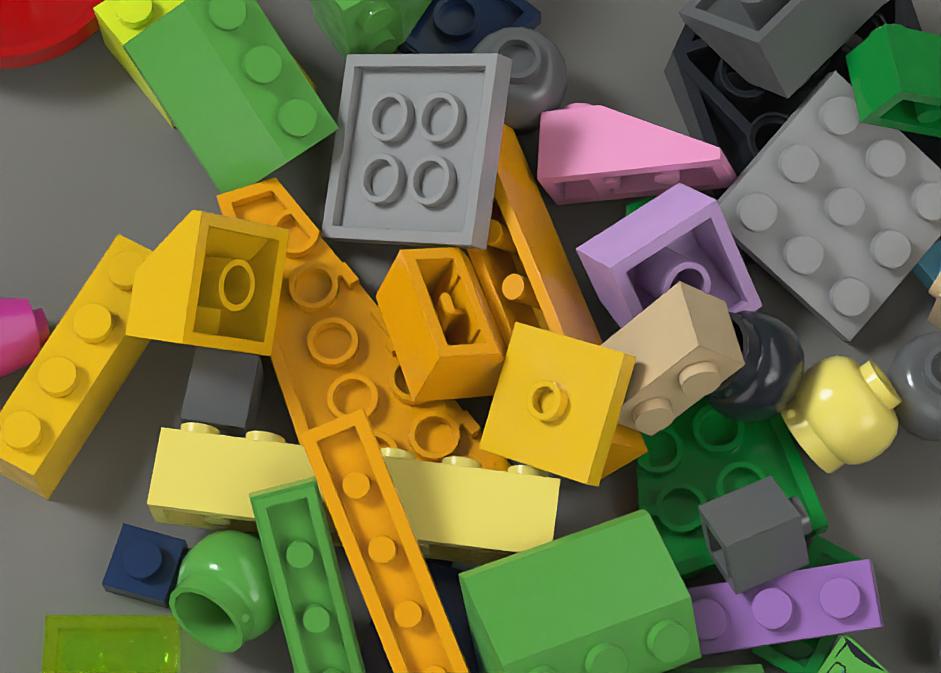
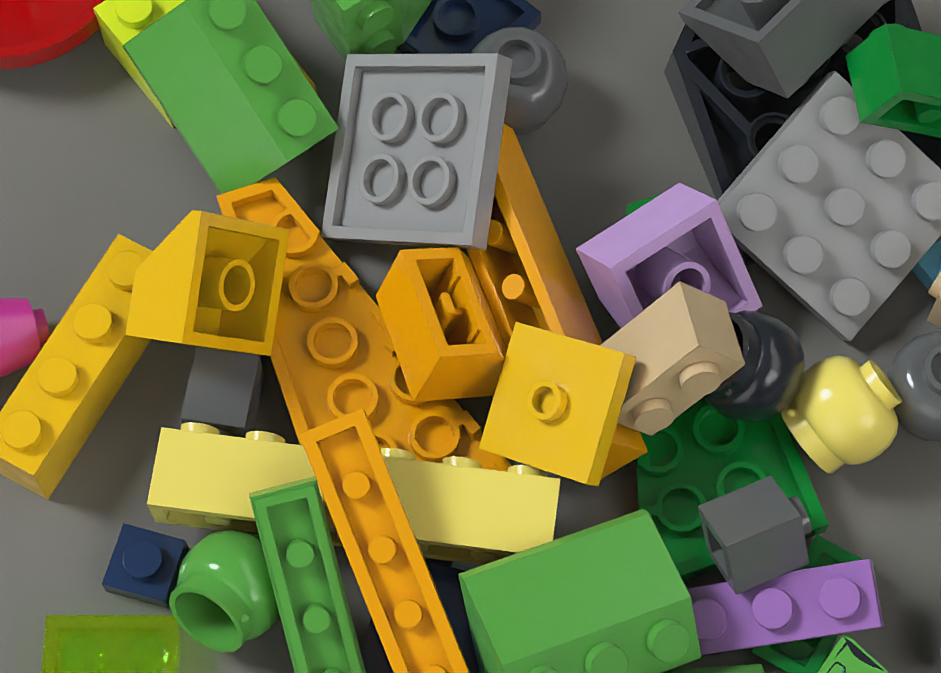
bright pink slope [537,103,737,205] -> none

